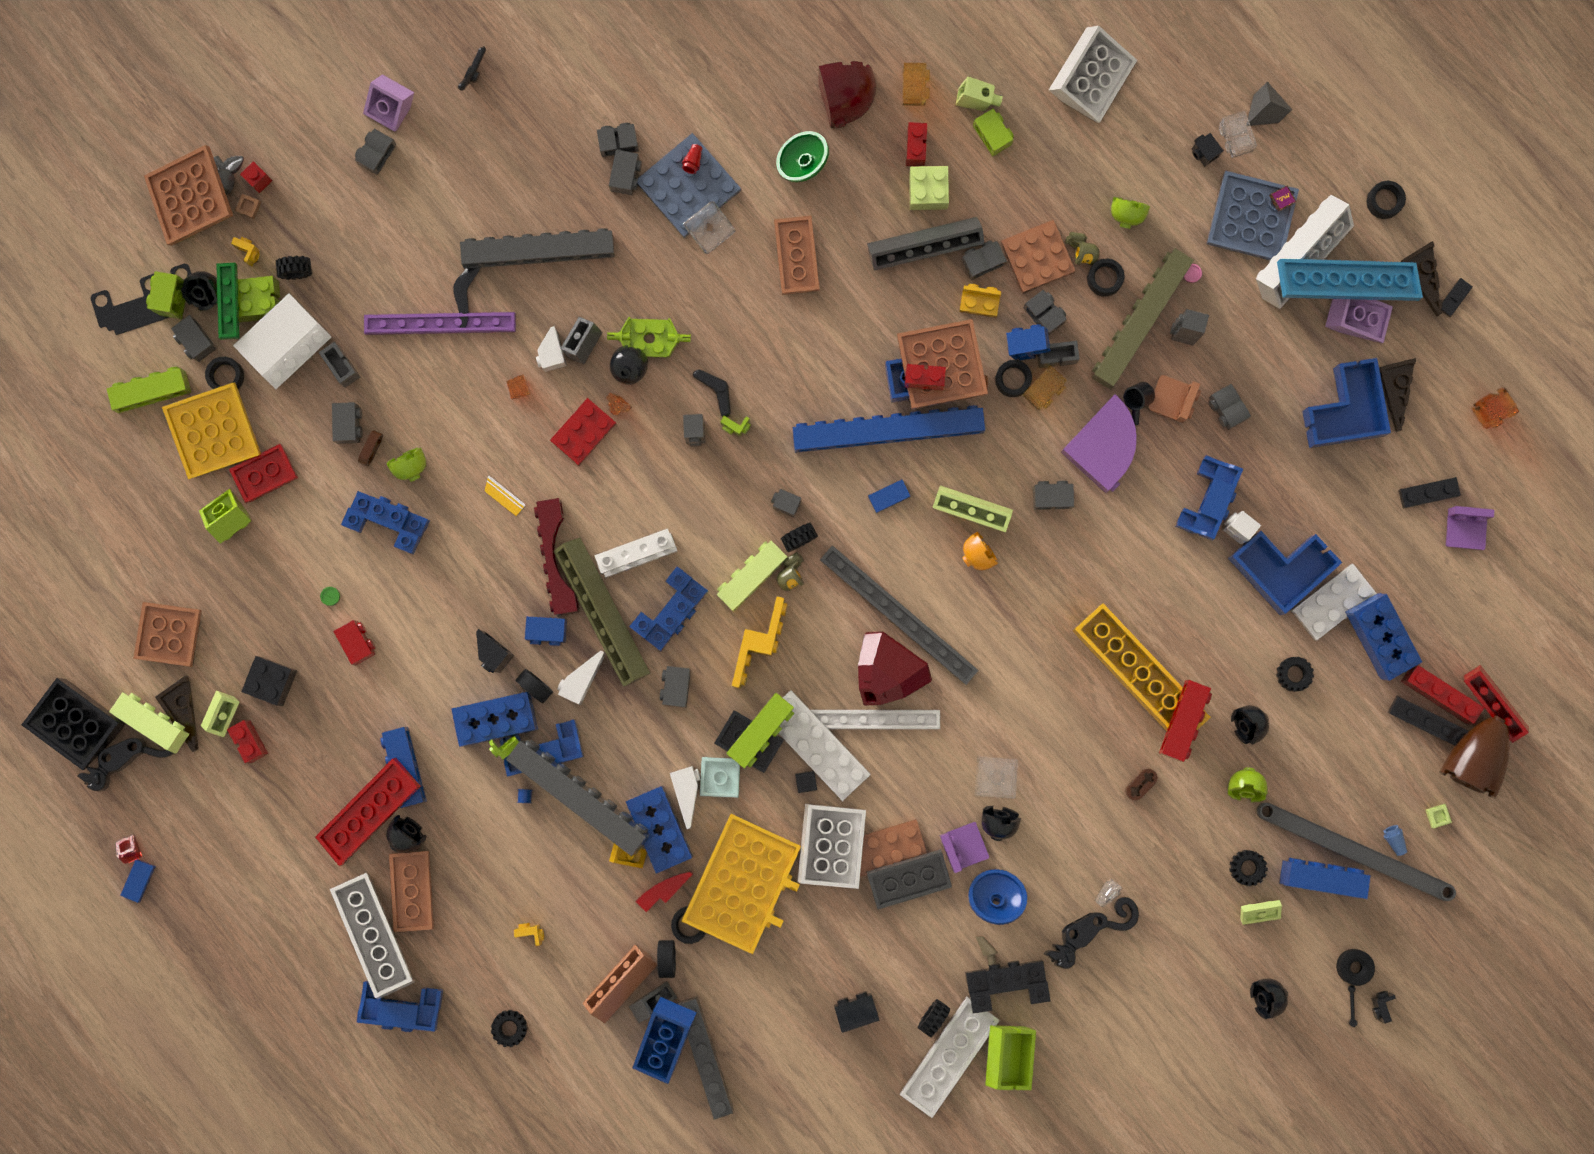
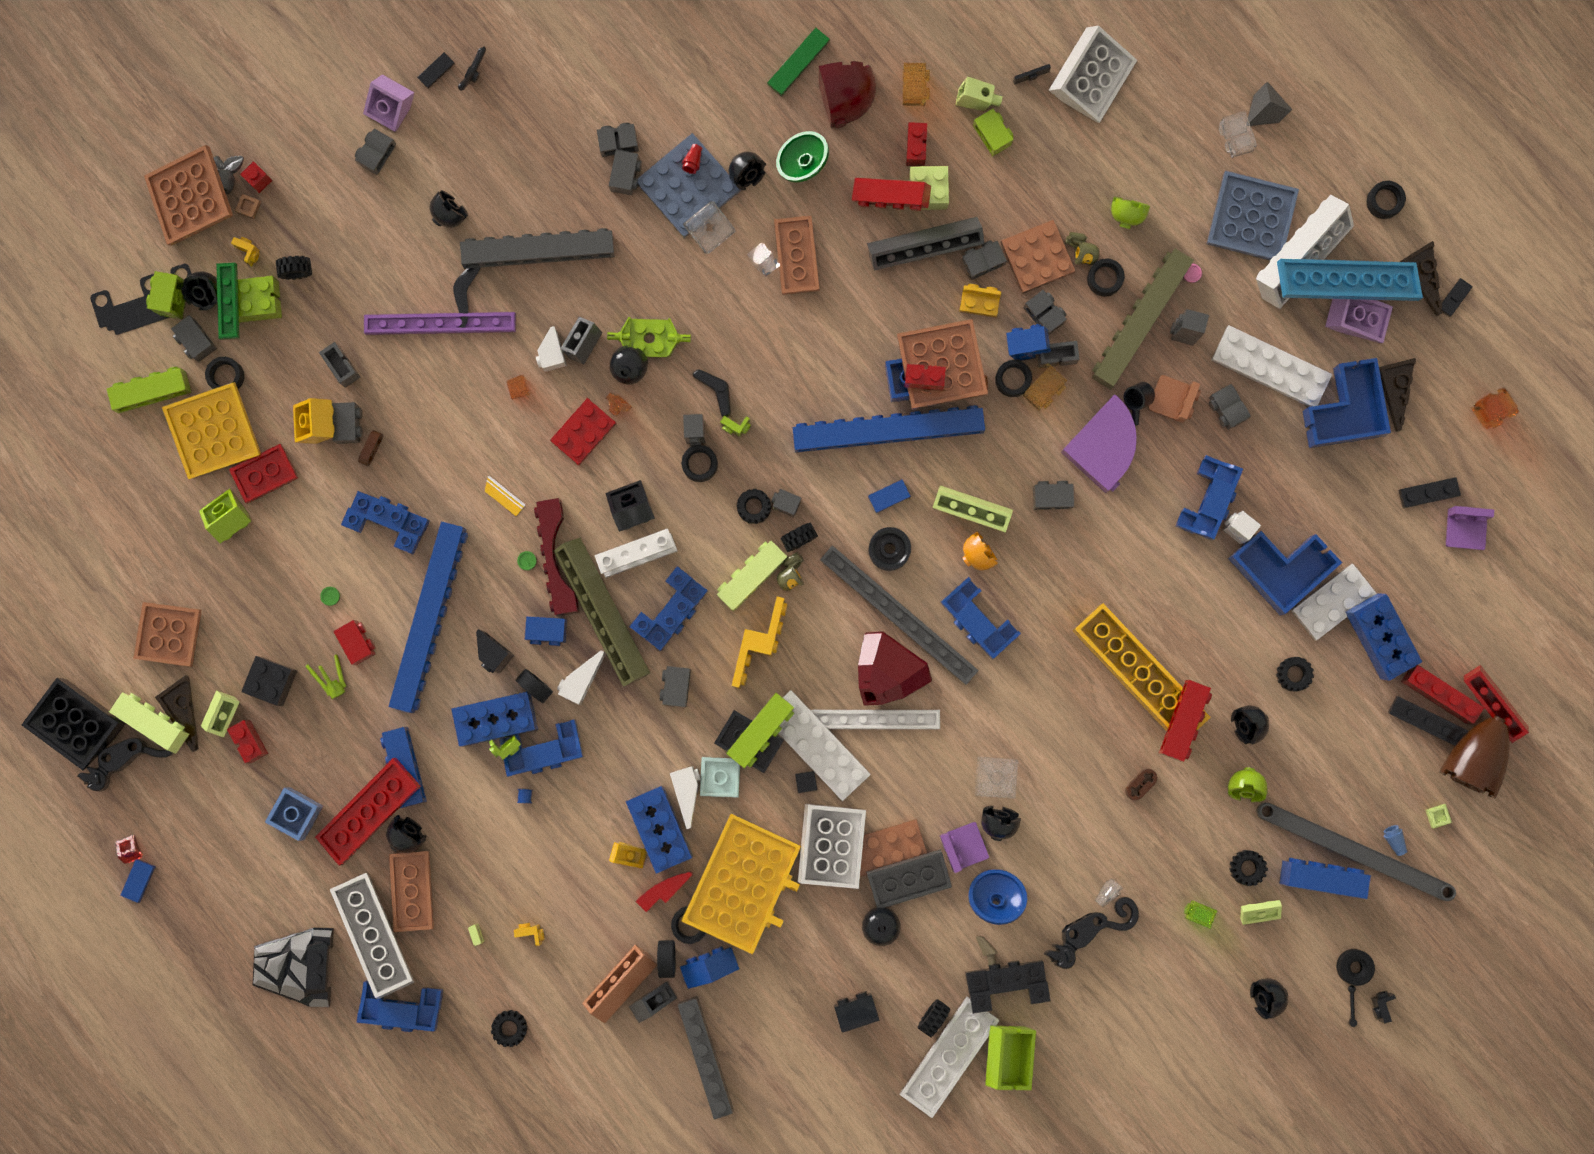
white slope [233,293,331,389] -> none
lime cylinder [386,447,426,482] -> none
dark grey brick [506,740,650,856] -> none
blue brick [632,997,697,1084] -> none
black brick [1192,133,1224,167] -> none
magenta tile [1269,185,1296,212] -> none
none -> wedge [252,927,334,1007]
none -> medium blue brick [265,787,323,841]
none -> yellow brick [293,398,335,444]
none -> lime plant [306,655,347,699]
none -> blue brick [388,521,468,713]
none -> black piece [417,52,455,88]
none -> black cylinder [429,190,468,228]
none -> yellowish green tile [468,924,485,946]
none -> bright green piece [517,551,537,571]
none -> black slope [605,480,655,532]
none -> blue brick [680,946,739,989]
none -> black tyre [681,445,718,482]
none -> black cylinder [728,151,766,190]
none -> black tyre [737,489,771,524]
none -> clear brick [747,243,780,277]
none -> green tile [767,27,830,97]
none -> red brick [852,178,931,211]
none -> black cylinder [862,907,901,946]
none -> black wheel [868,527,911,571]
none -> blue bracket [940,577,1021,660]
none -> black piece [1013,64,1051,85]
none -> clear neon green brick [1184,900,1217,929]
none -> white plate [1211,325,1332,407]

